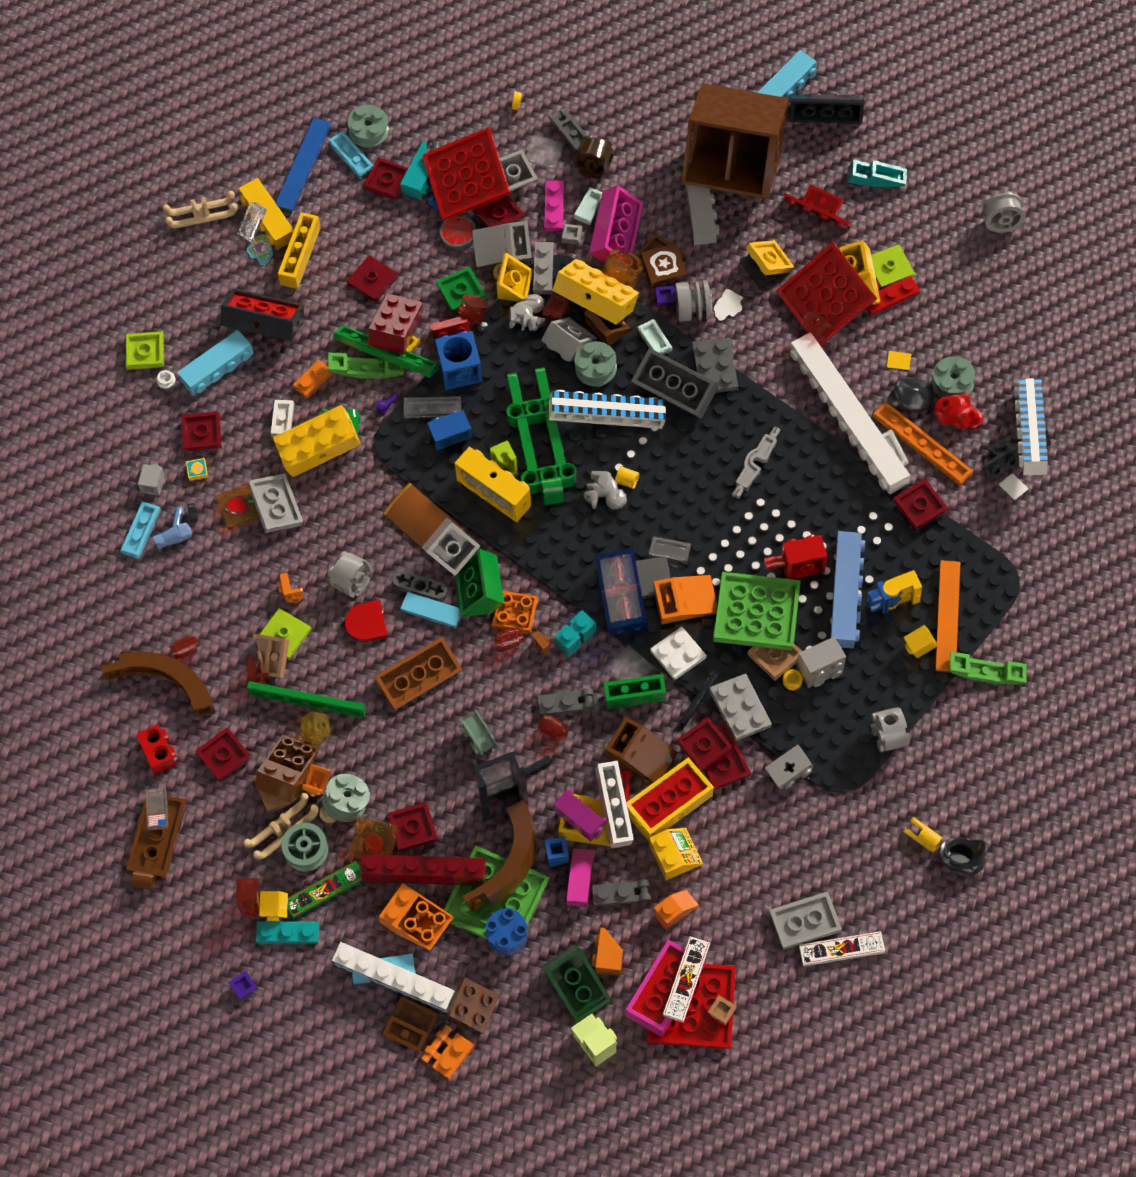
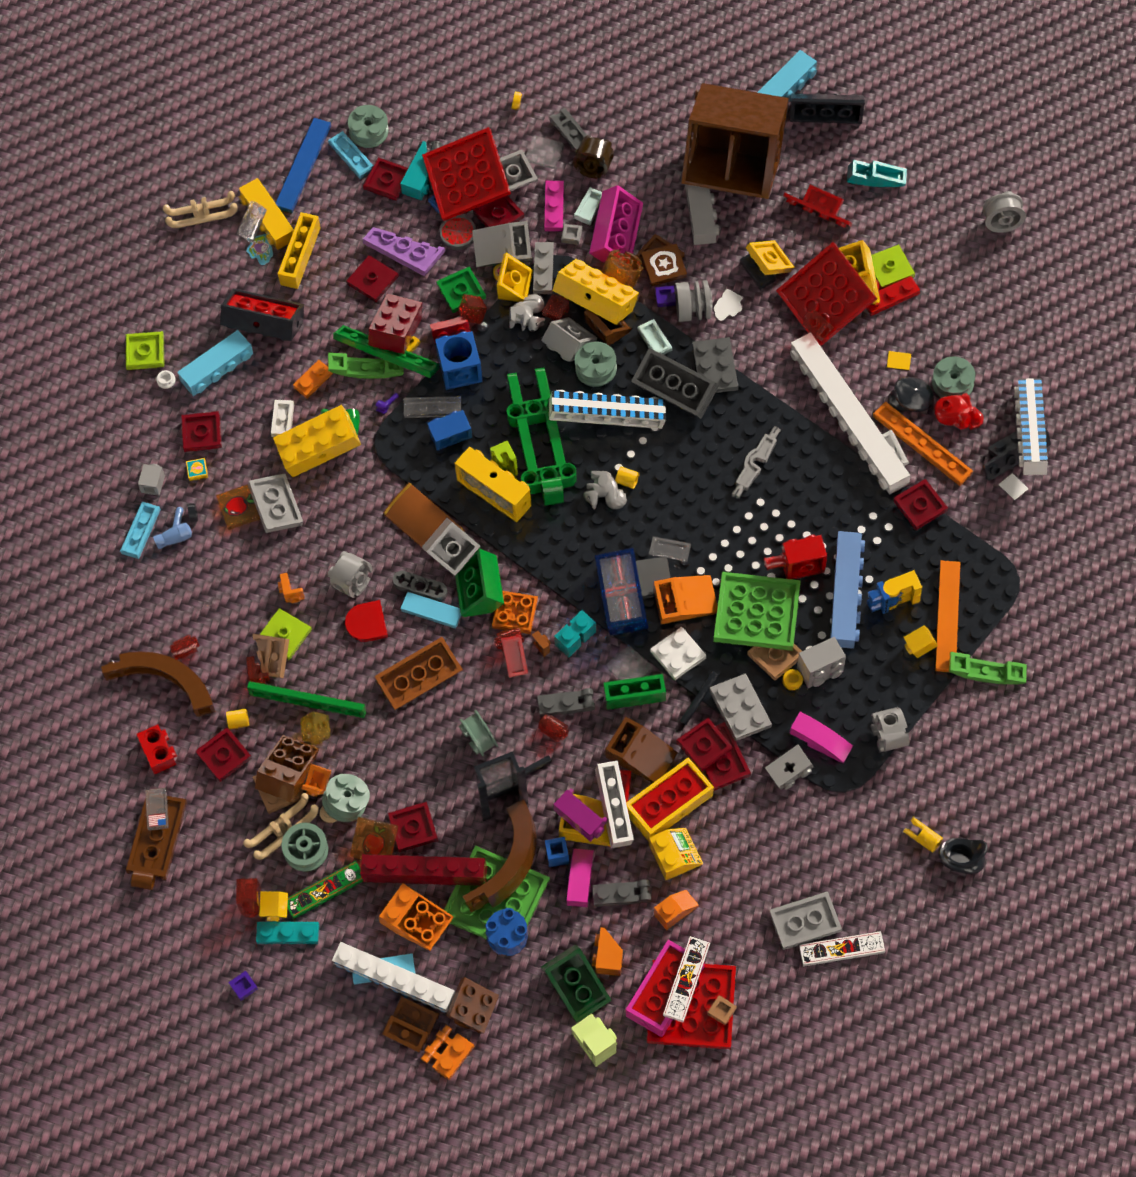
none -> yellow beam [226,709,249,729]
none -> medium lavender wing [363,227,445,276]
none -> red tile [501,635,528,678]
none -> dark pink slope [790,712,853,764]

